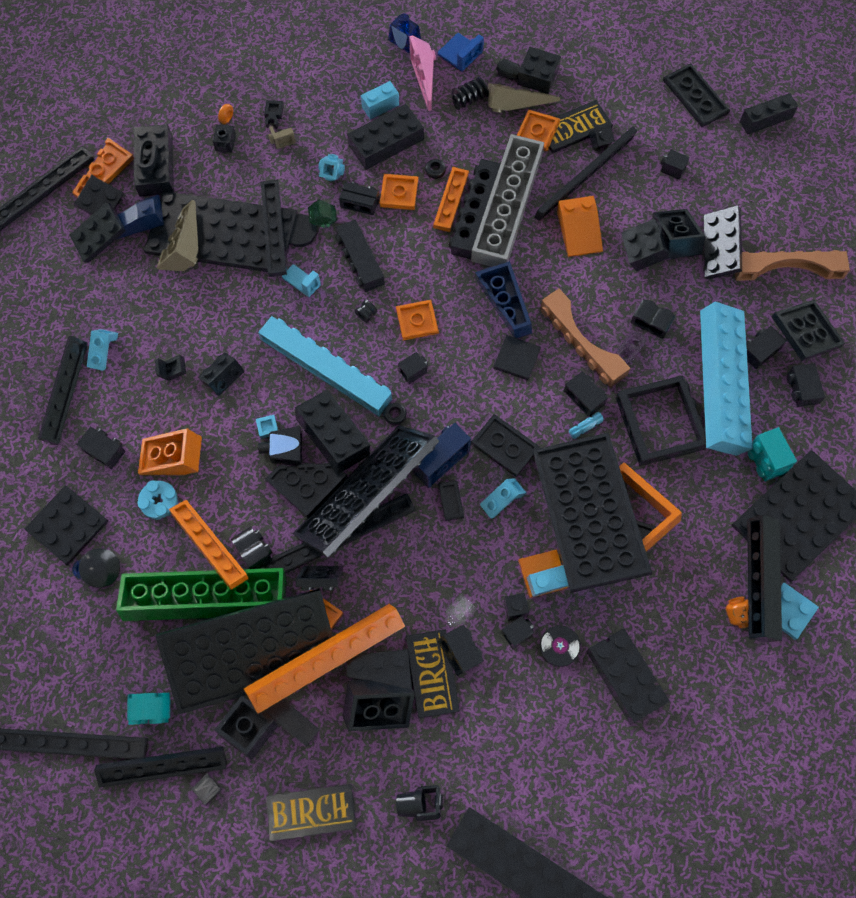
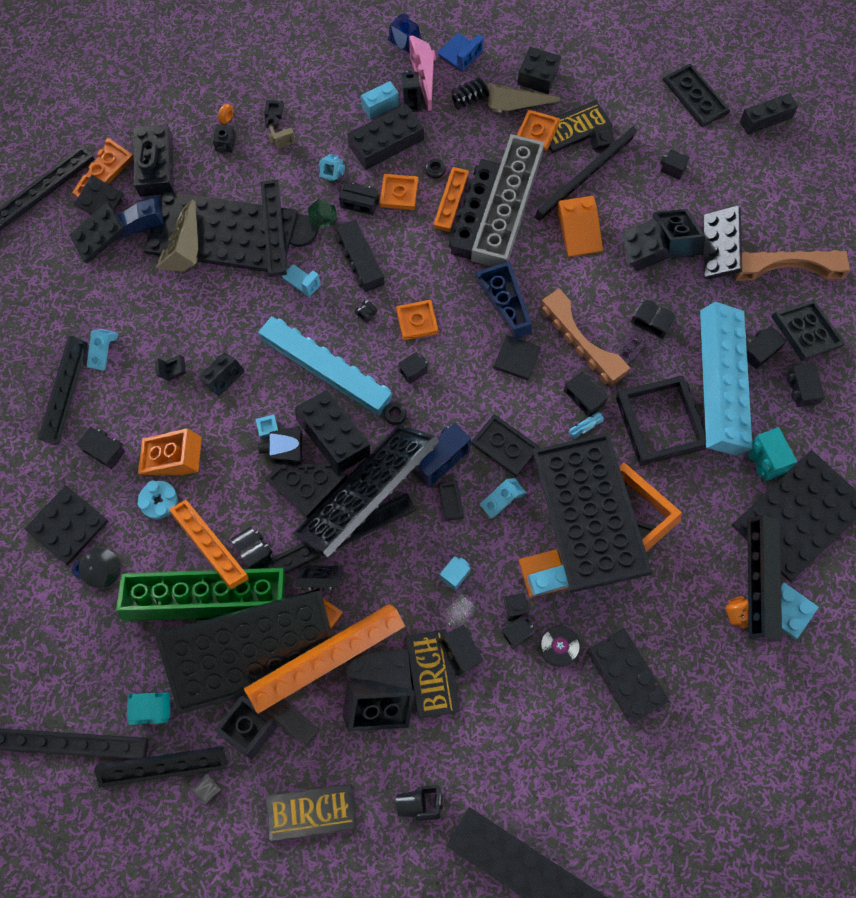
black brick [496,58,520,81] -> none
none -> black torso [401,71,421,112]
none -> medium azure brick [440,556,470,591]

